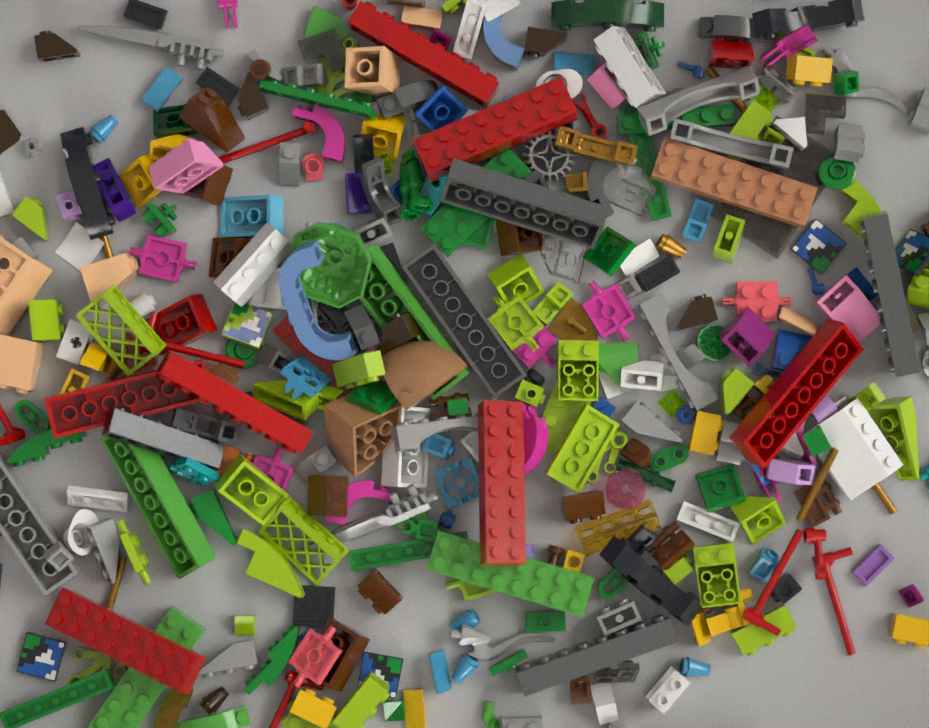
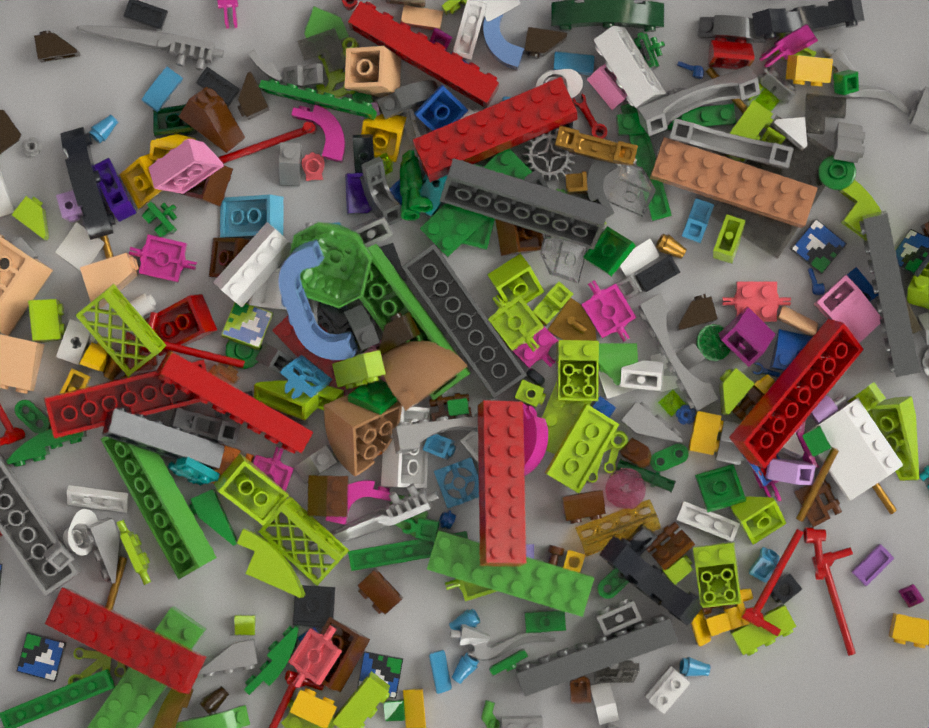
reddish brown tile [250,59,271,80] -> none

